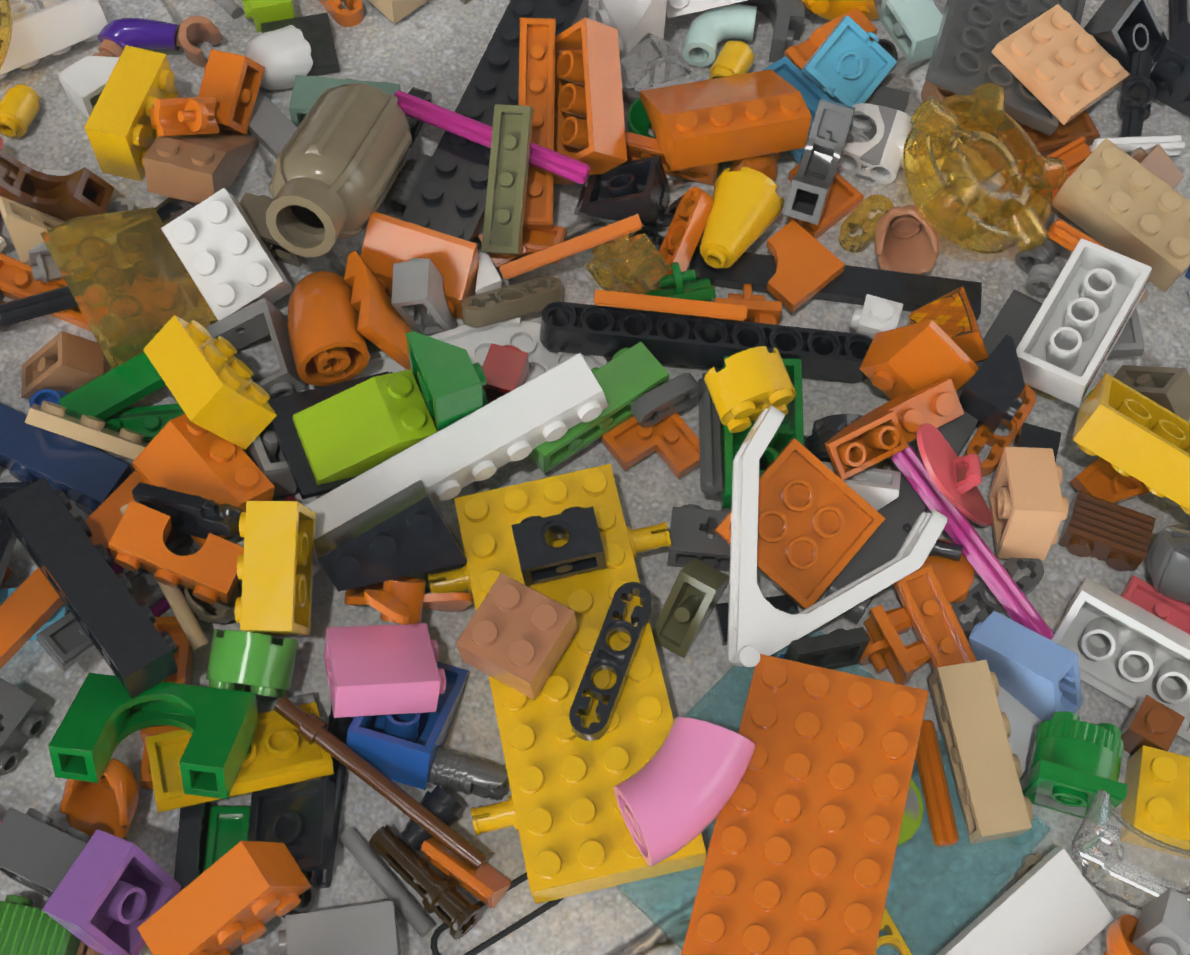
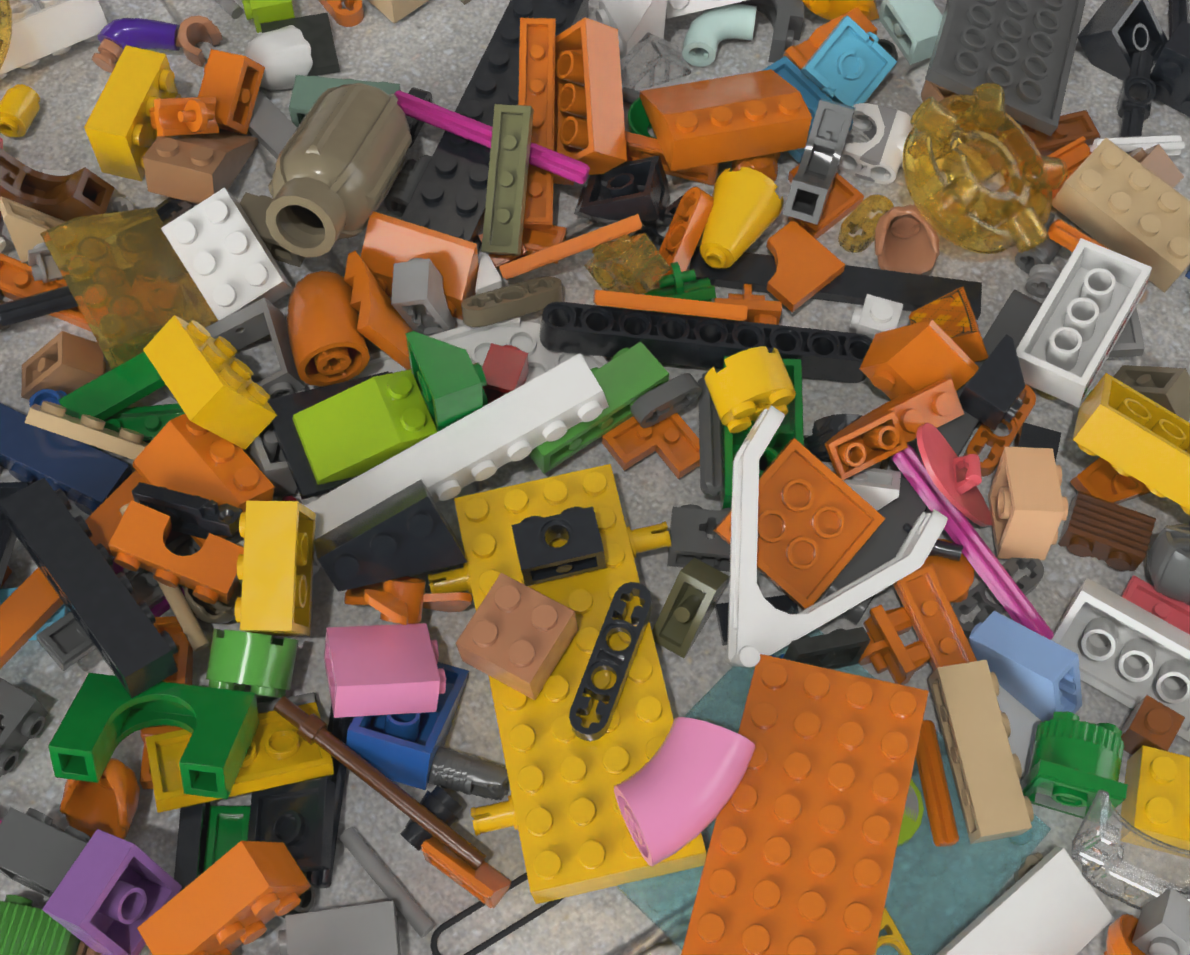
white slope [58,56,120,118] -> none
dark brown pin [369,825,483,940] -> none
yellow brick [709,41,755,79] -> none
dark grey tile [871,85,910,112] -> none
light nougat plate [991,4,1130,125] -> none

